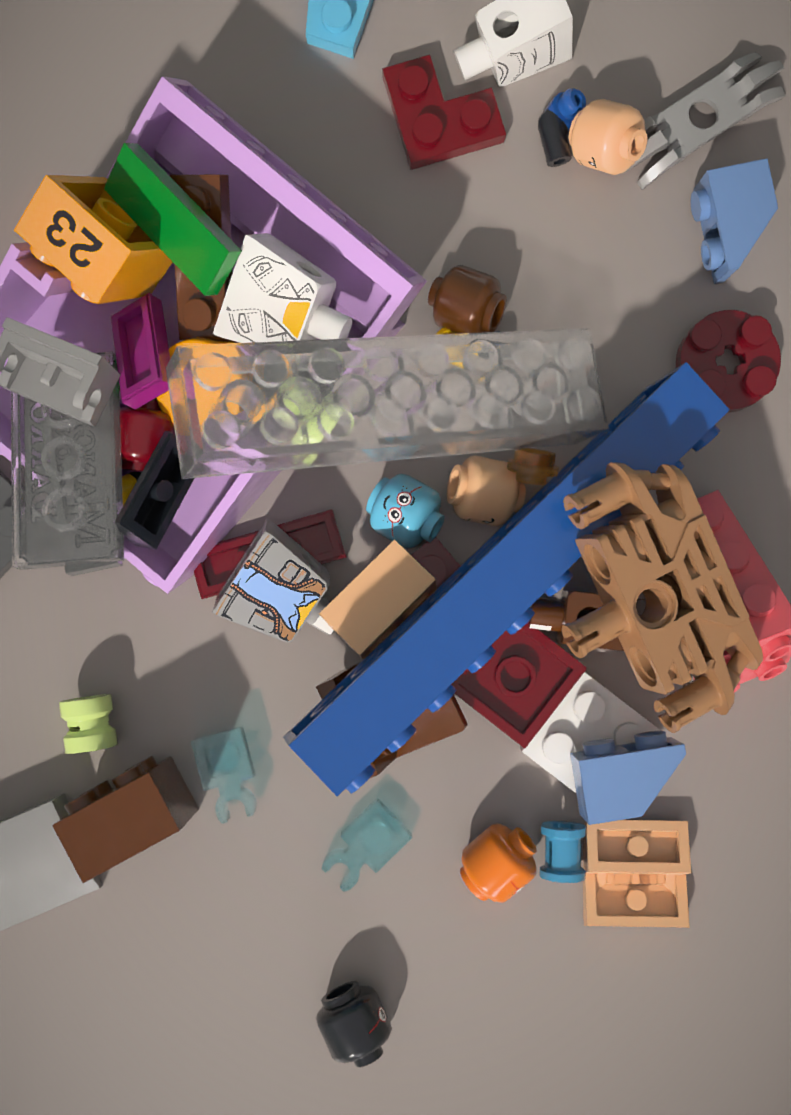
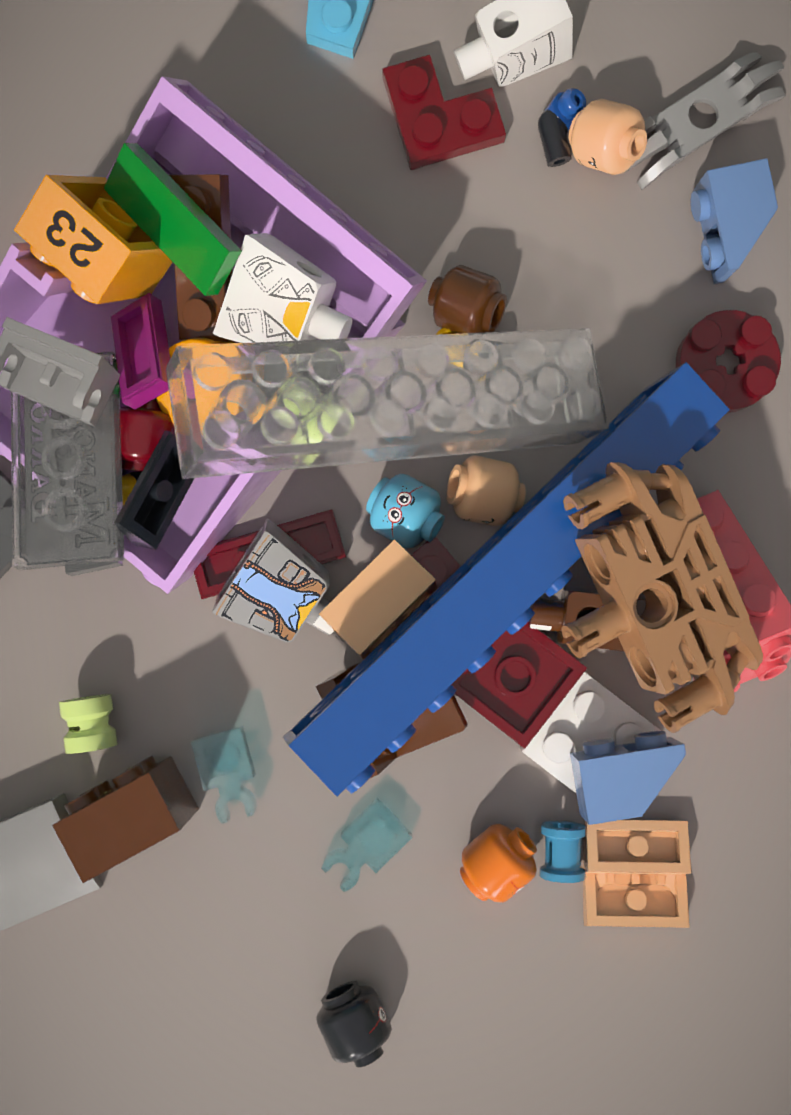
clear orange plate [507,447,559,485] -> none

